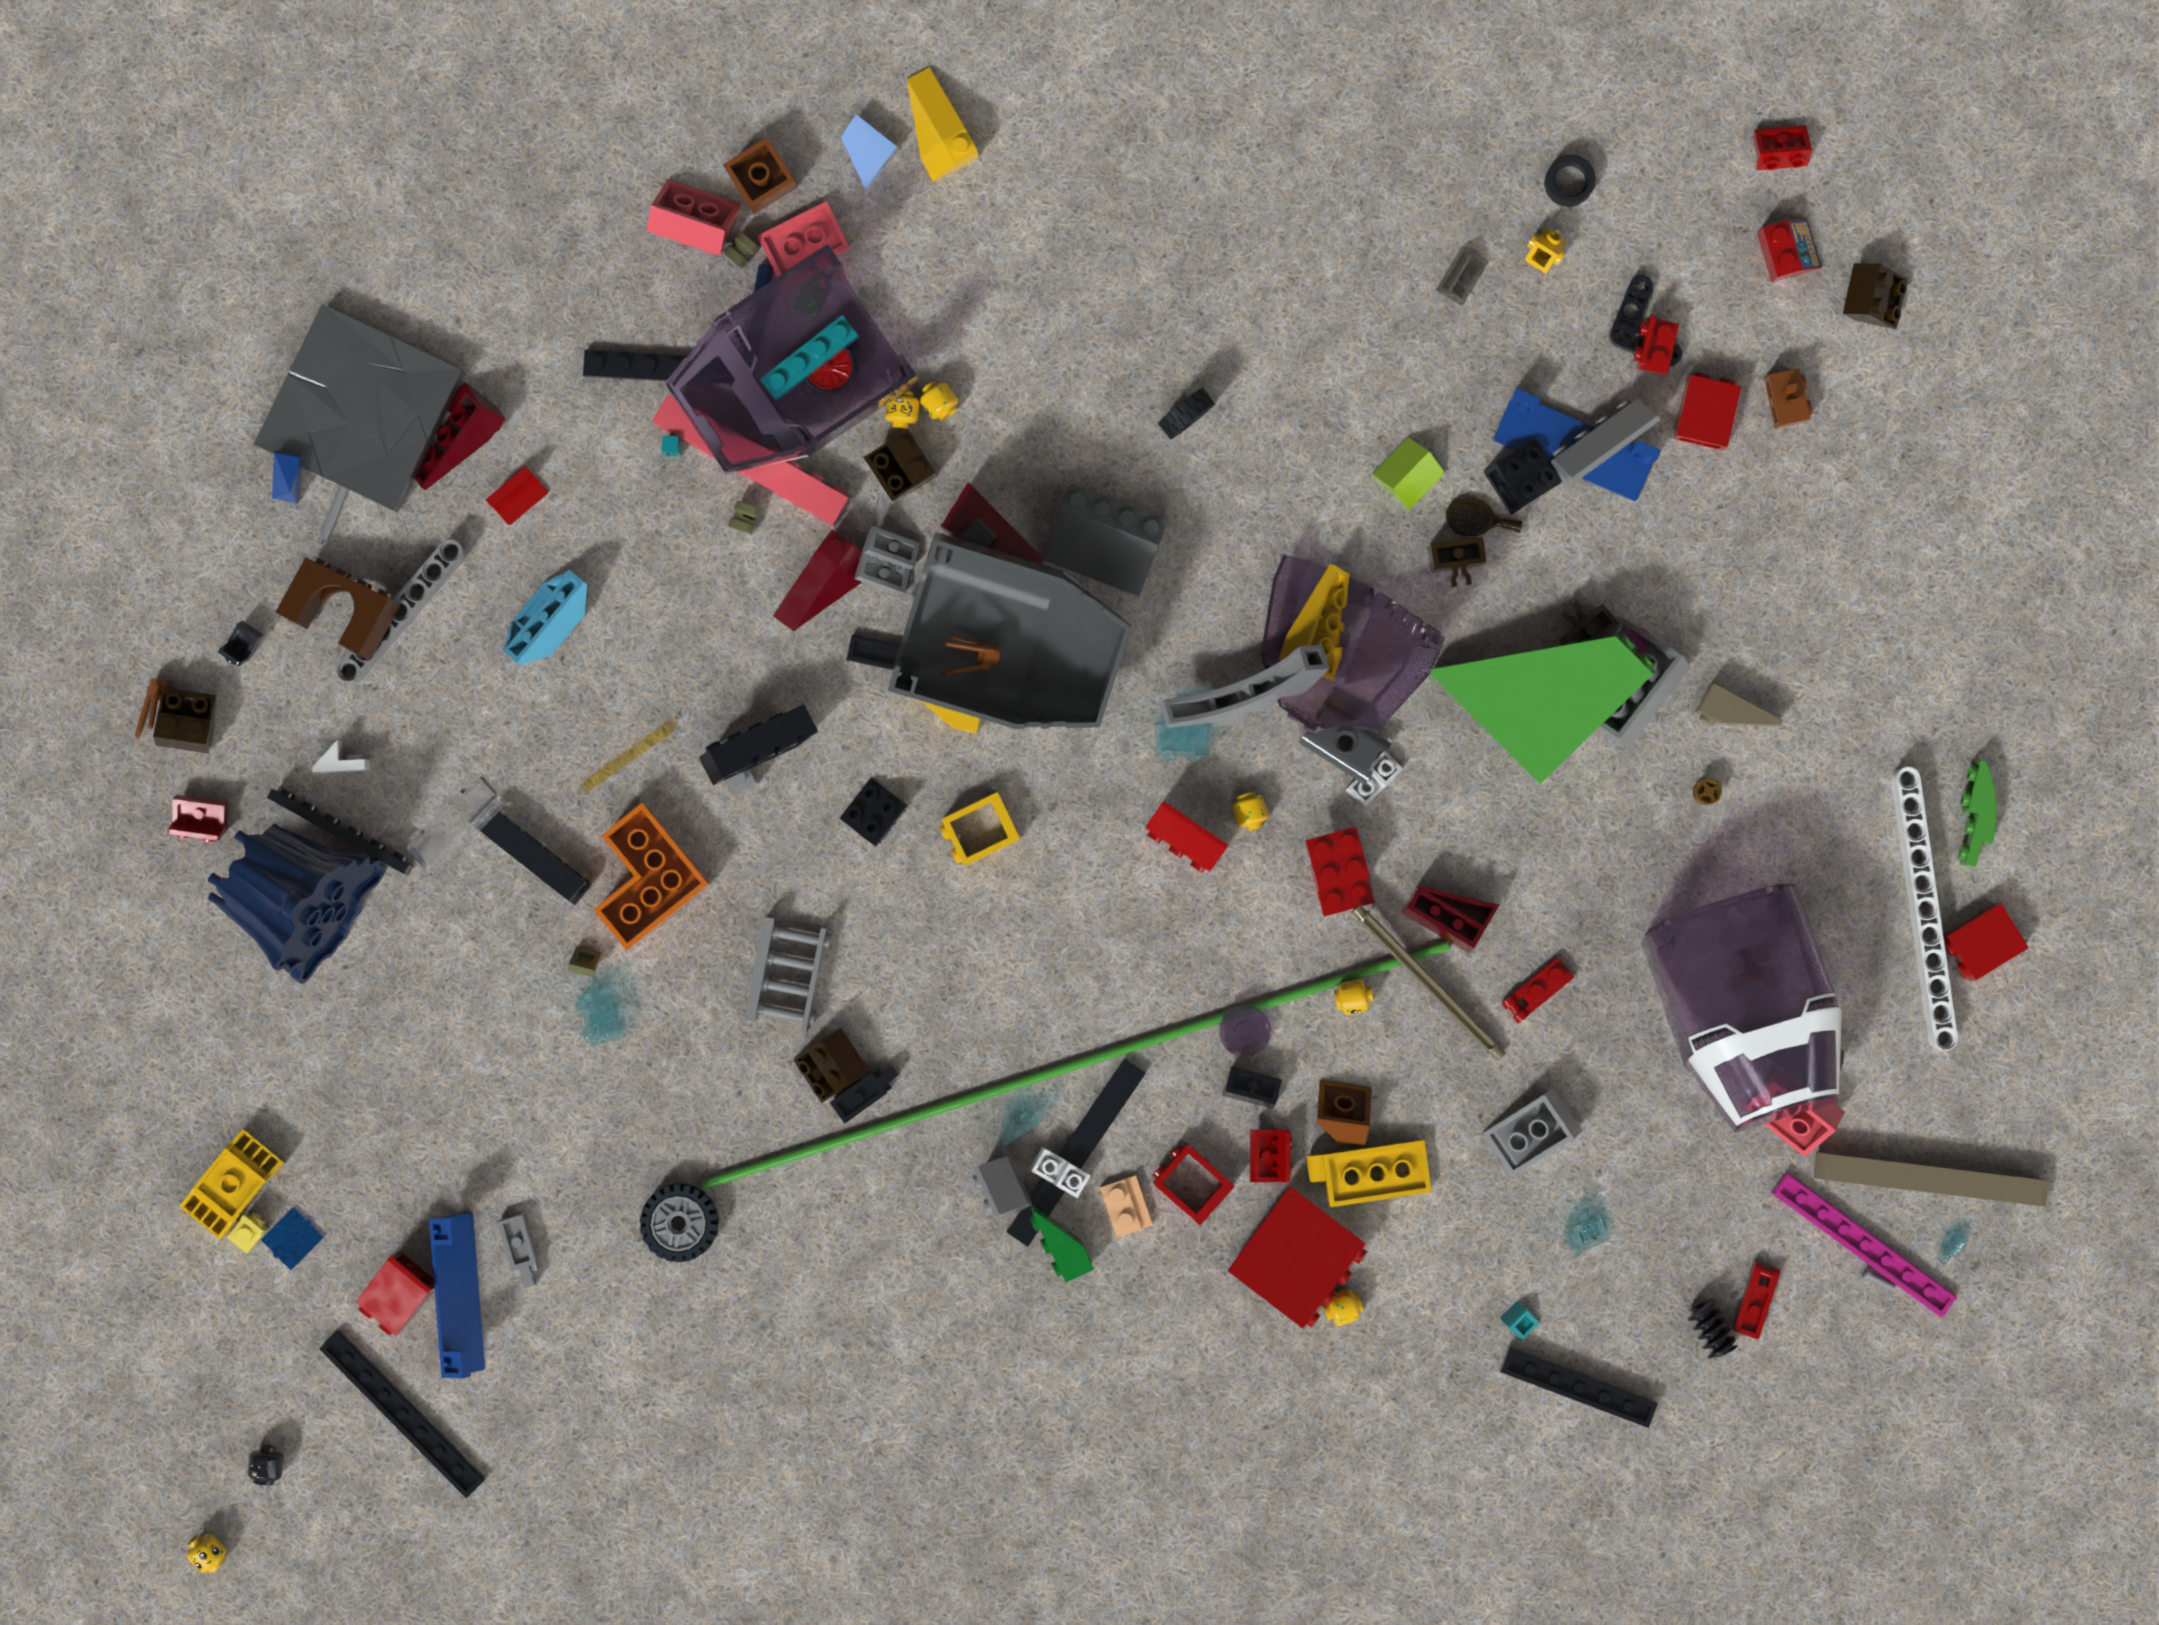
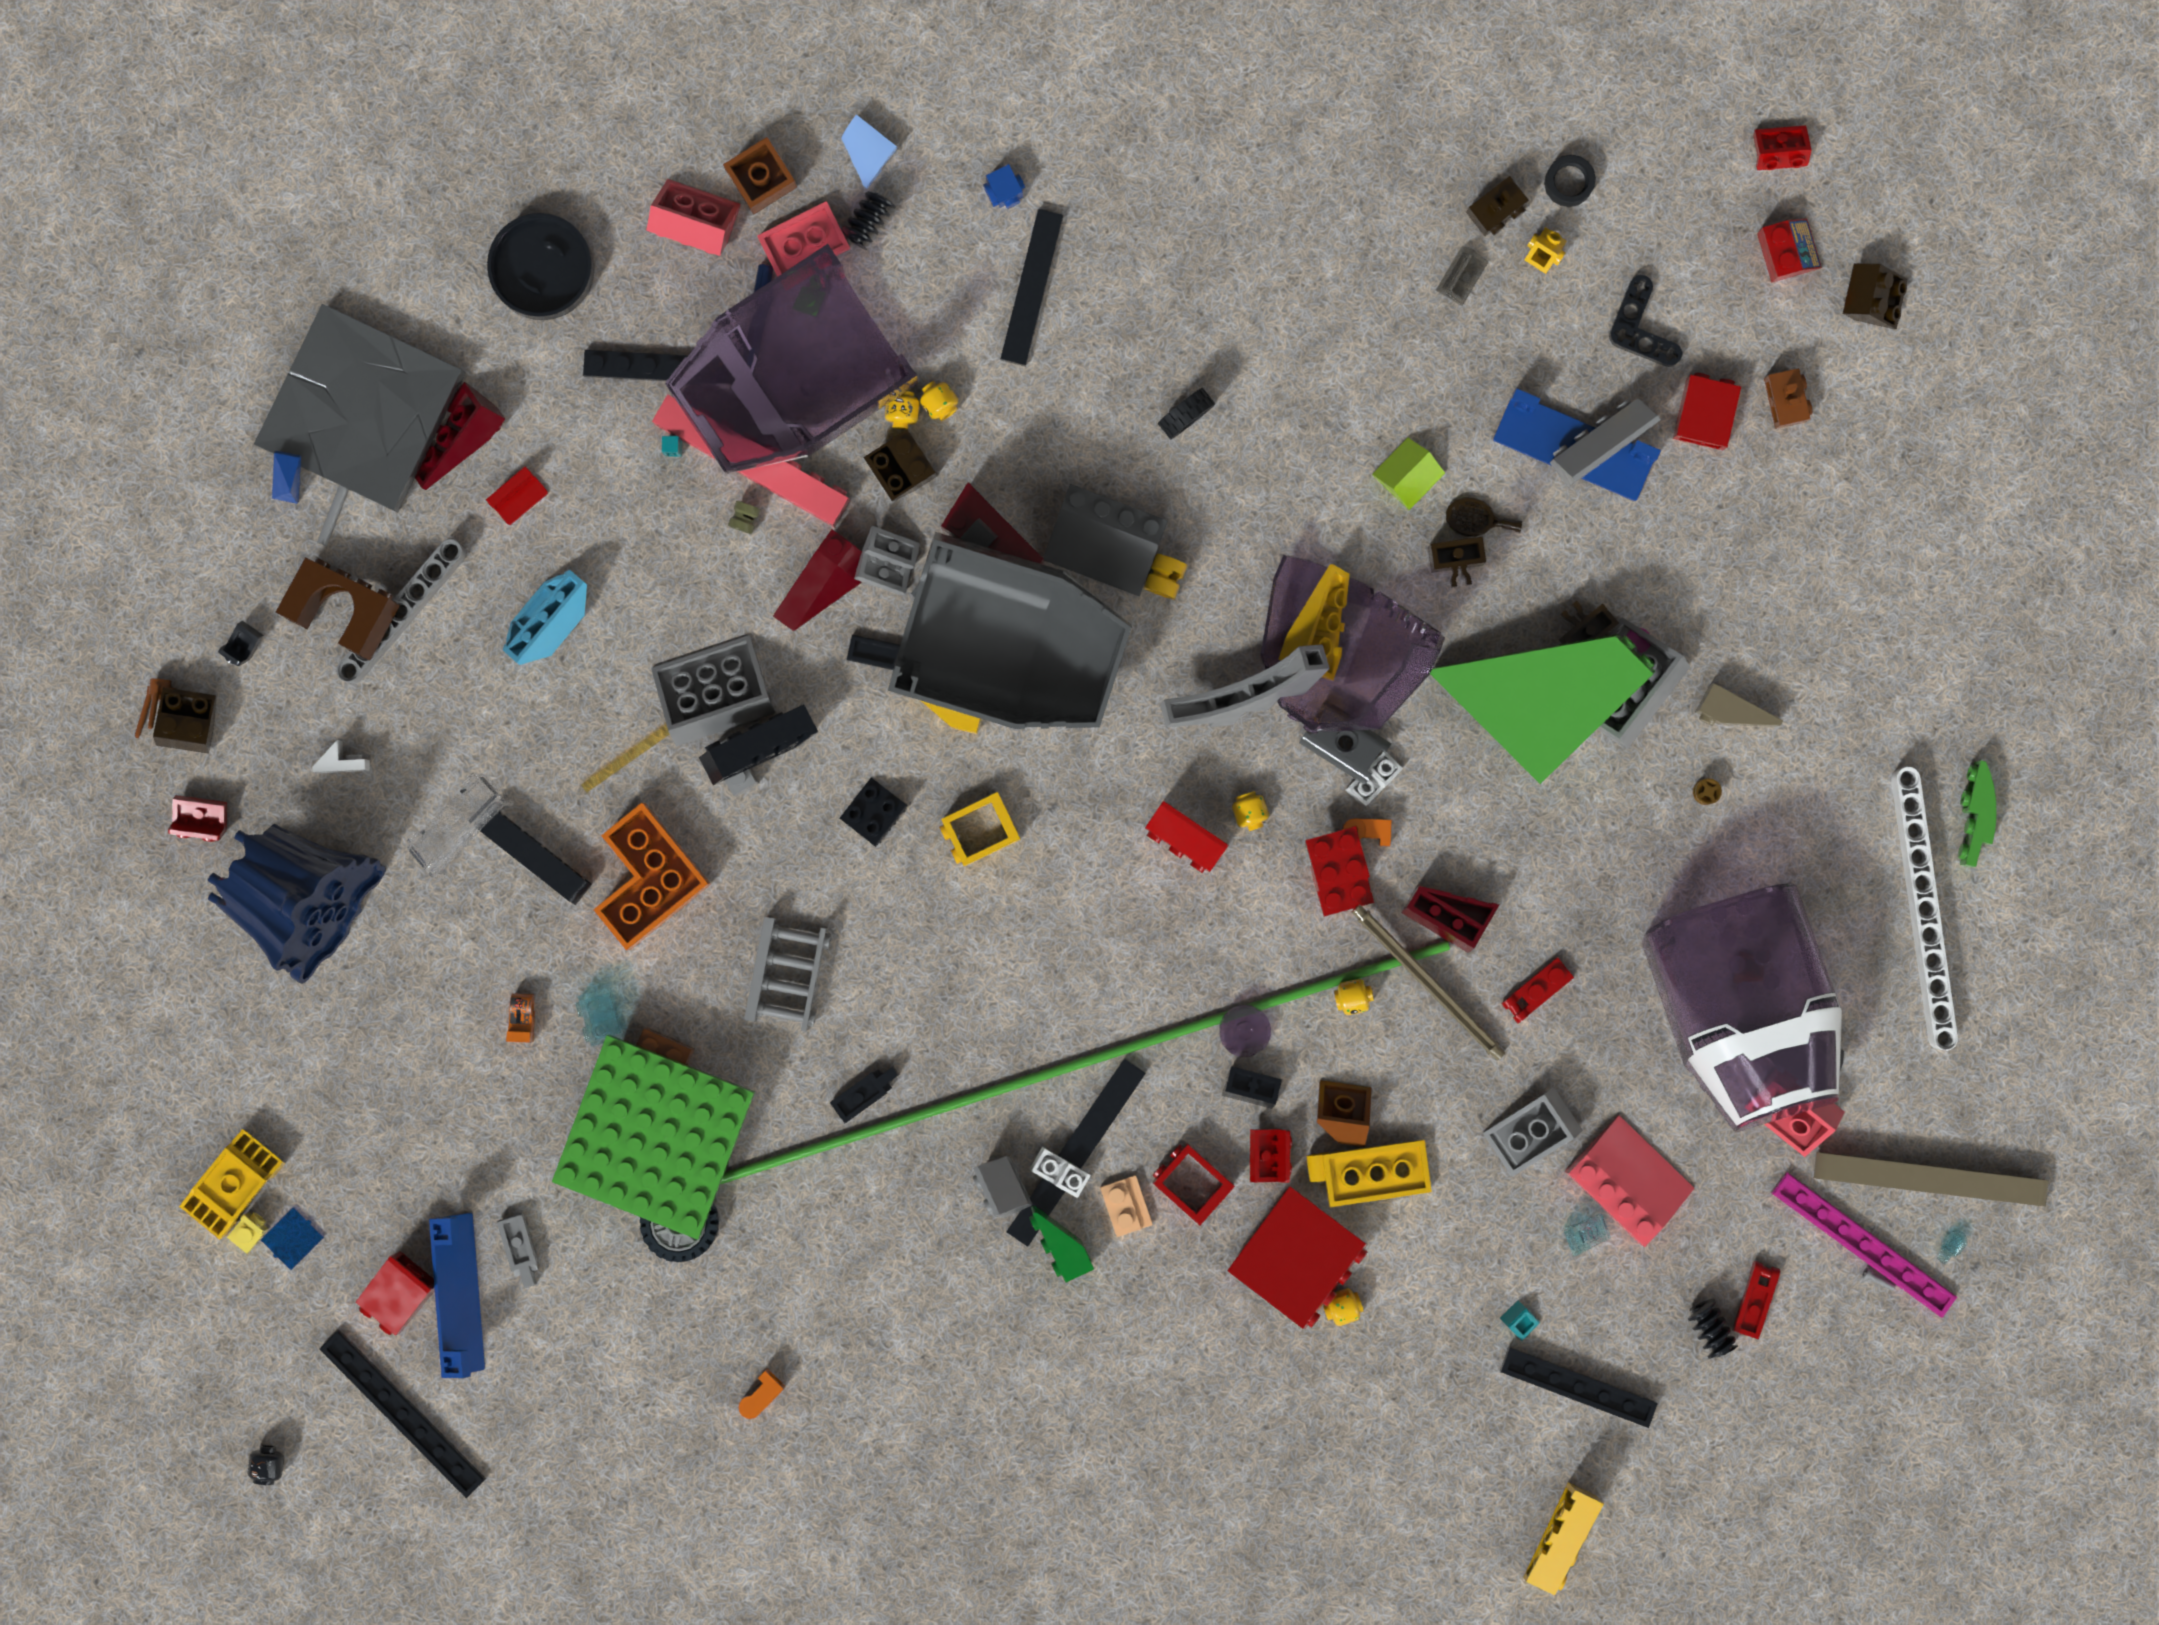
yellow head [186,1533,226,1573] -> none
black plate [267,788,413,875] -> none
olive plate [568,946,602,977] -> none
olive wheel [723,232,759,268] -> none
teal plate [760,315,859,401] -> none
dark brown slope [793,1028,870,1103] -> none
red wheel [805,347,856,394] -> none
yellow wedge [907,67,979,182] -> none
dark orange plant [943,634,1000,676] -> none
clear light blue slope [998,1107,1045,1149] -> none
clear light blue brick [1155,722,1209,761] -> none
black bracket [1483,439,1562,515] -> none
red bracket [1633,314,1679,376] -> none
red brick [1943,903,2029,981] -> none
none -> black brick [487,213,594,320]
none -> orange leg [506,993,535,1043]
none -> bright green plate [552,1034,755,1240]
none -> dark orange brick [636,1027,695,1065]
none -> light grey slope [651,635,775,746]
none -> orange leg [739,1368,786,1419]
none -> black piece [842,191,896,250]
none -> blue brick [983,164,1025,209]
none -> black tile [1000,209,1063,367]
none -> yellow wheel [1143,553,1188,600]
none -> orange leg [1342,818,1392,847]
none -> dark brown brick [1466,176,1529,236]
none -> yellow wedge [1523,1482,1604,1595]
none -> coral slope [1564,1115,1695,1247]

